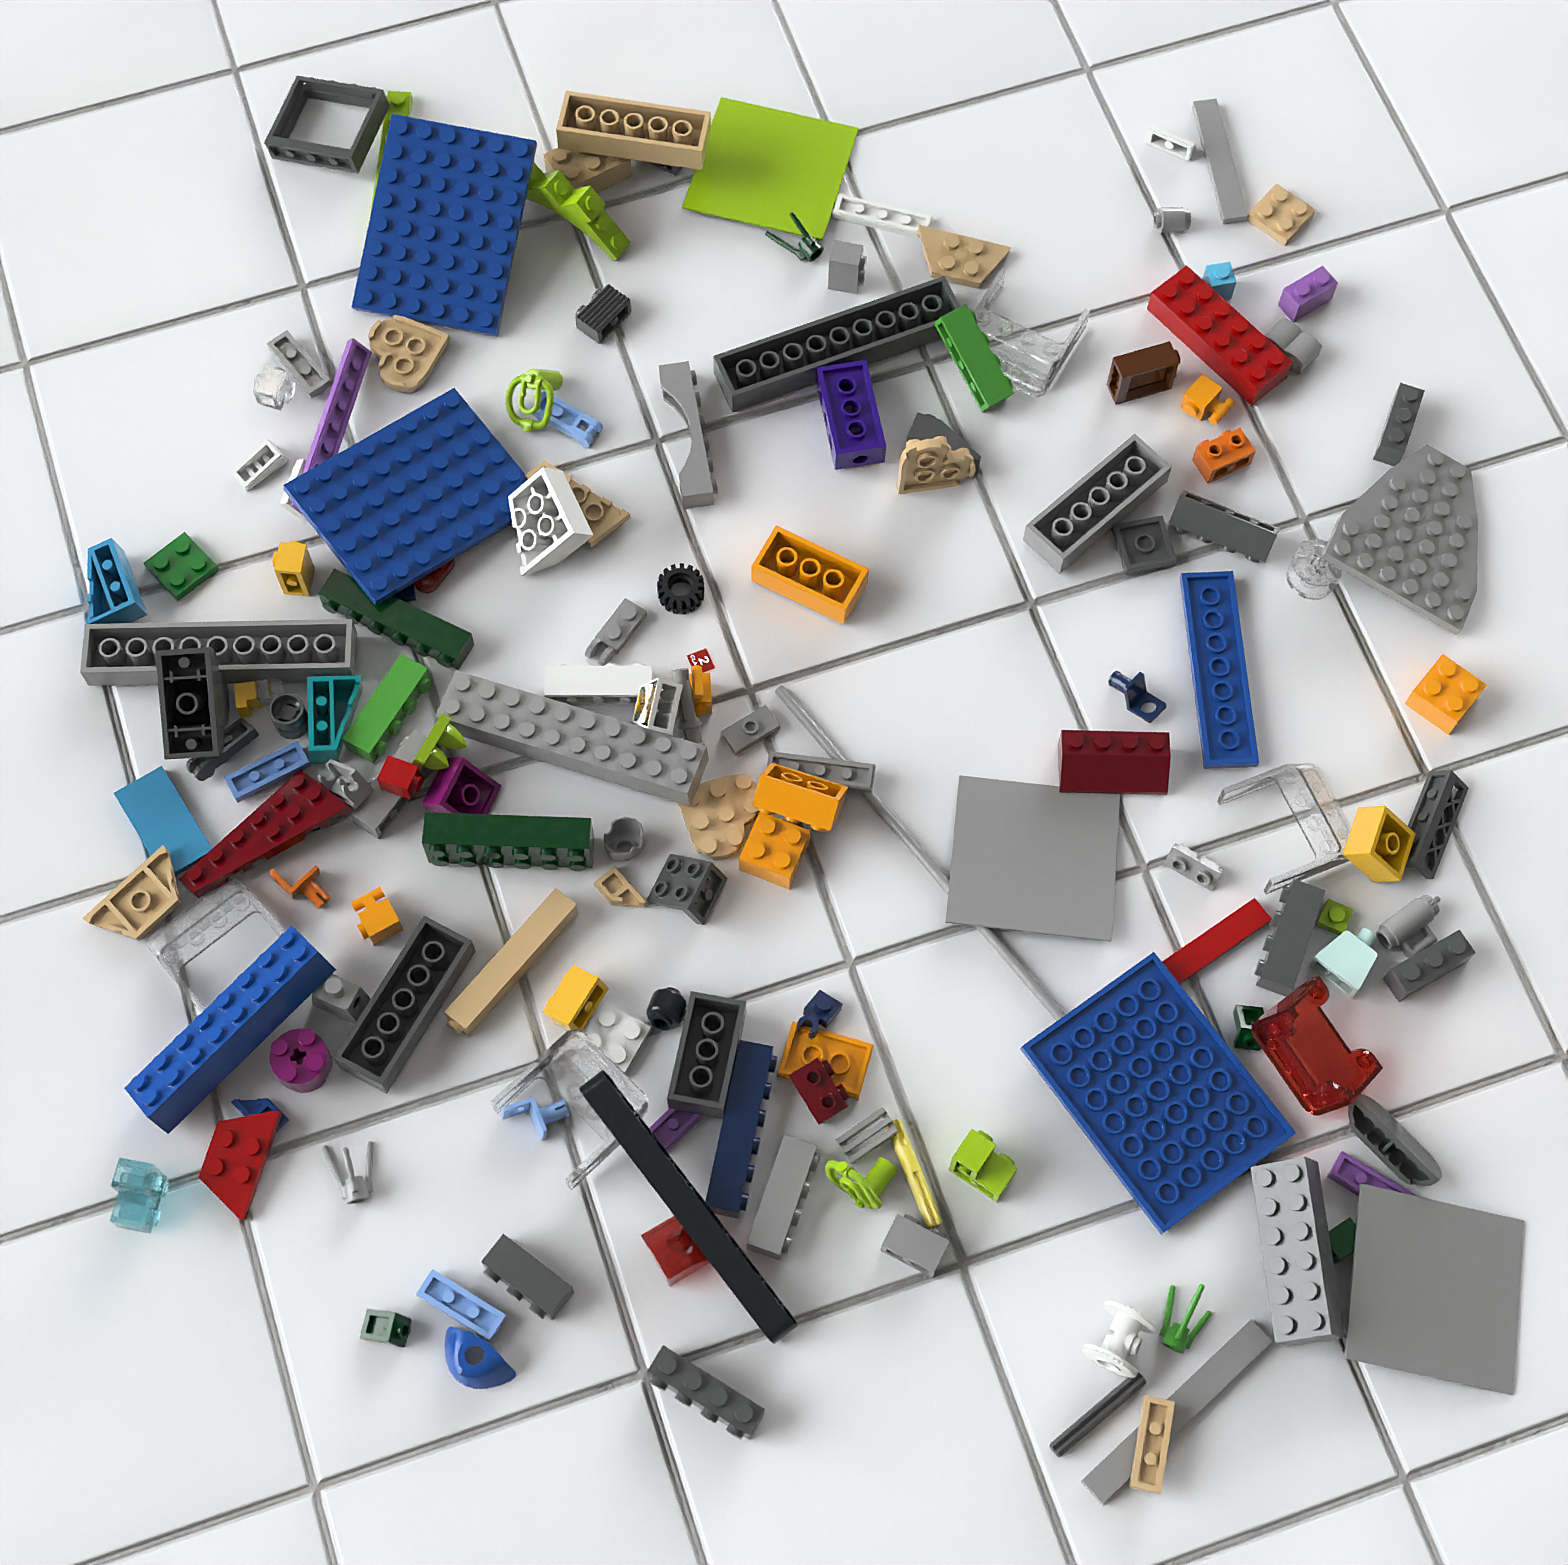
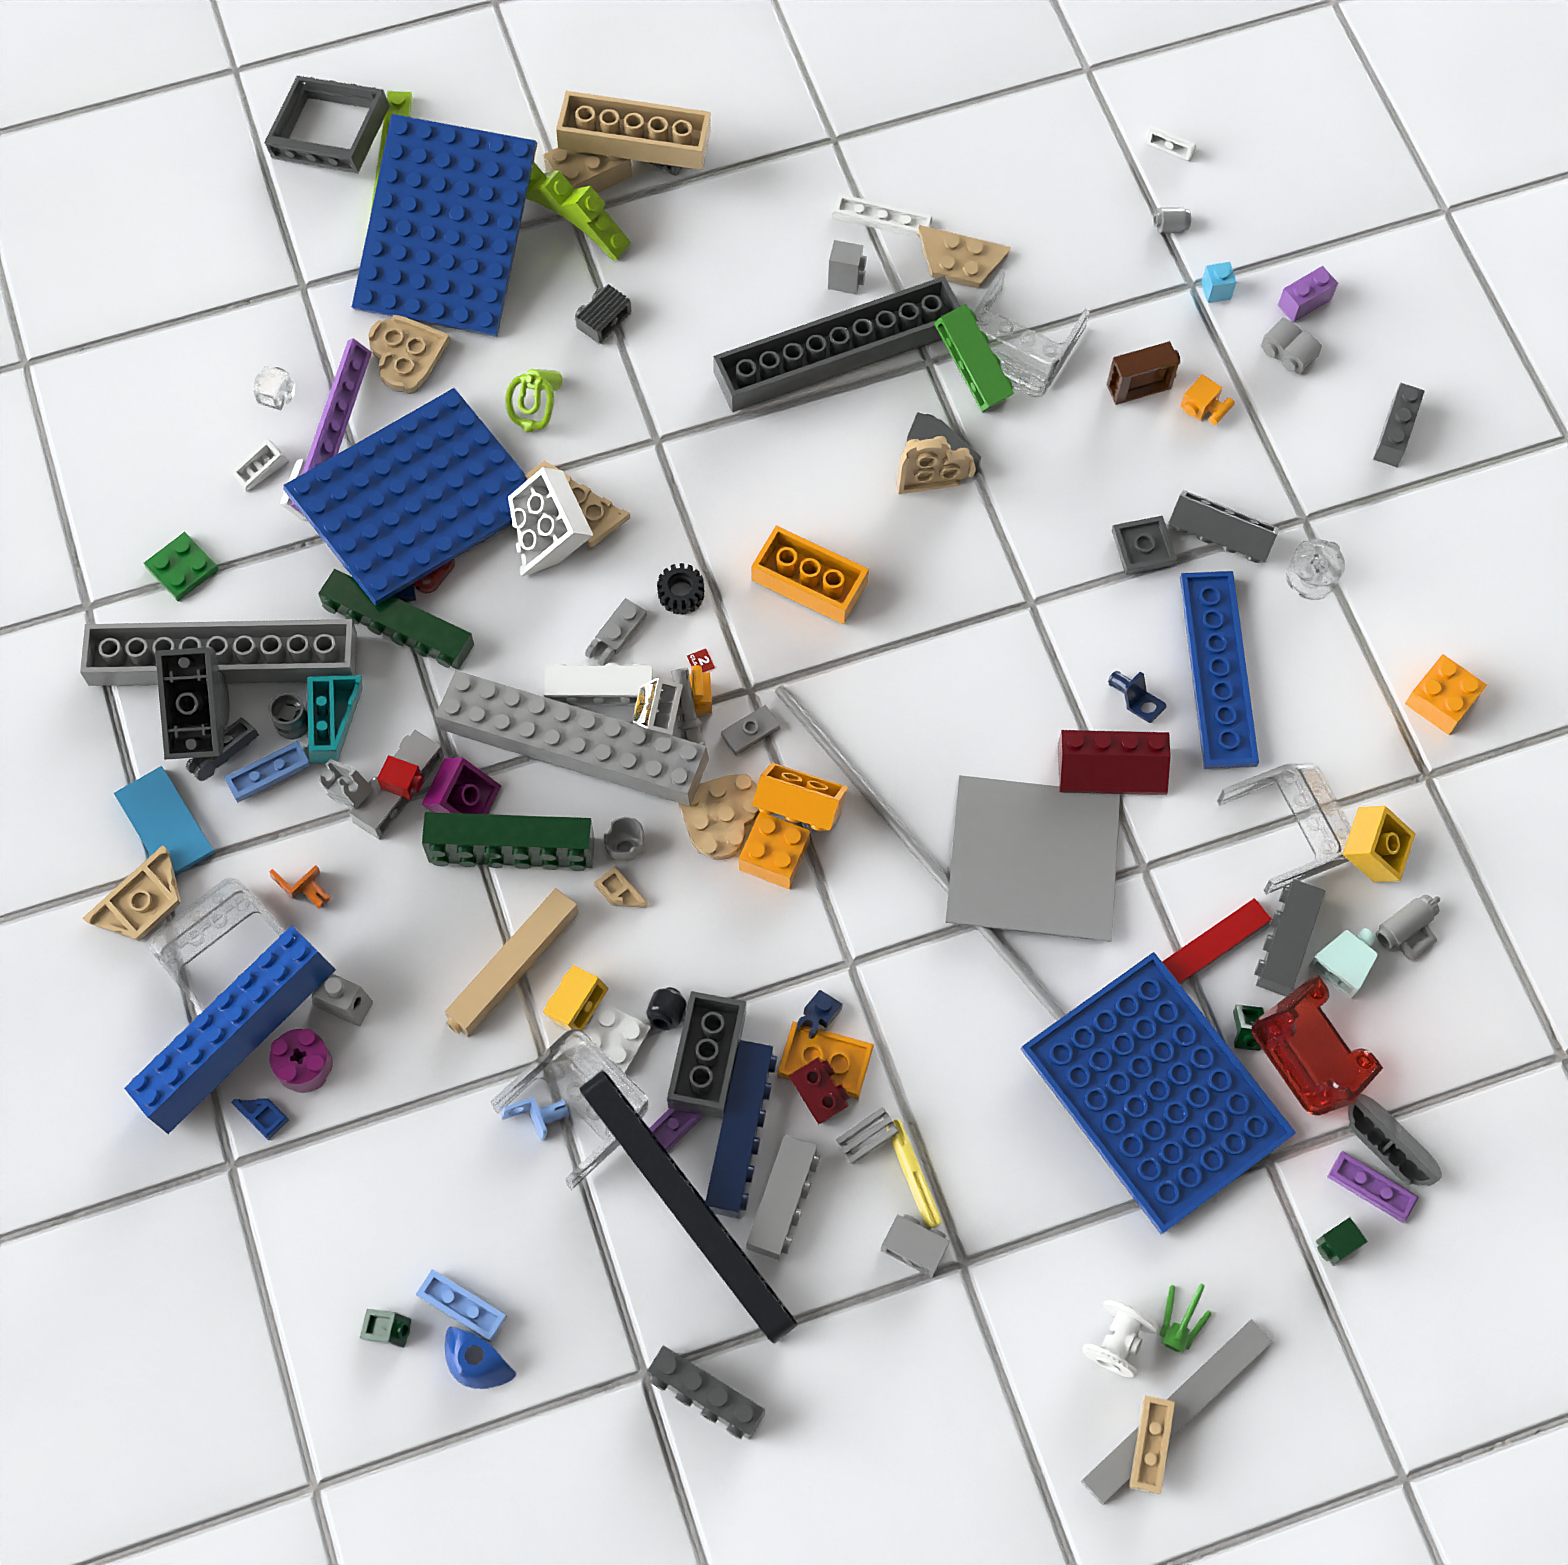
dark azure wedge [87,538,148,624] -> none
clear light blue brick [110,1157,168,1234] -> none
dark red wing [178,769,353,898] -> none
red wing [198,1110,283,1220] -> none
leg [233,678,286,718] -> none
light grey plate [267,330,332,399] -> none
yellow brick [273,541,315,597] -> none
light grey plant [322,1141,374,1204] -> none
dark grey brick [333,916,476,1094] -> none
bright green brick [342,654,431,764] -> none
light orange brick [350,887,403,945] -> none
lime tile [412,713,467,770] -> none
dark grey brick [481,1234,574,1320] -> none
light blue plate [530,391,603,447] -> none
clear red slope [640,1216,710,1287] -> none
dark grey bracket [647,854,728,925] -> none
light grey arch [659,361,718,509] -> none
lime piece [682,97,859,241] -> none
dark green plant [765,212,824,262] -> none
light grey tile [767,751,876,793] -> none
dark purple brick [816,360,886,470] -> none
lime piece [825,1157,898,1209] -> none
lime brick [948,1129,1018,1202] -> none
light grey brick [1023,434,1172,574] -> none
dark grey axle [1049,1372,1146,1457] -> none
red brick [1147,265,1293,406] -> none
light grey hinge [1163,843,1224,891] -> none
light grey tile [1192,99,1248,224] -> none
orange brick [1192,428,1256,484] -> none
tan plate [1247,183,1315,246] -> none
brick [1250,1156,1345,1346] -> none
lime plate [1316,898,1354,935] -> none
light grey piece [1321,444,1478,635] -> none
light grey piece [1344,1184,1524,1395] -> none
dark grey brick [1383,930,1476,1002] -> none
dark grey fence [1405,770,1469,879] -> none

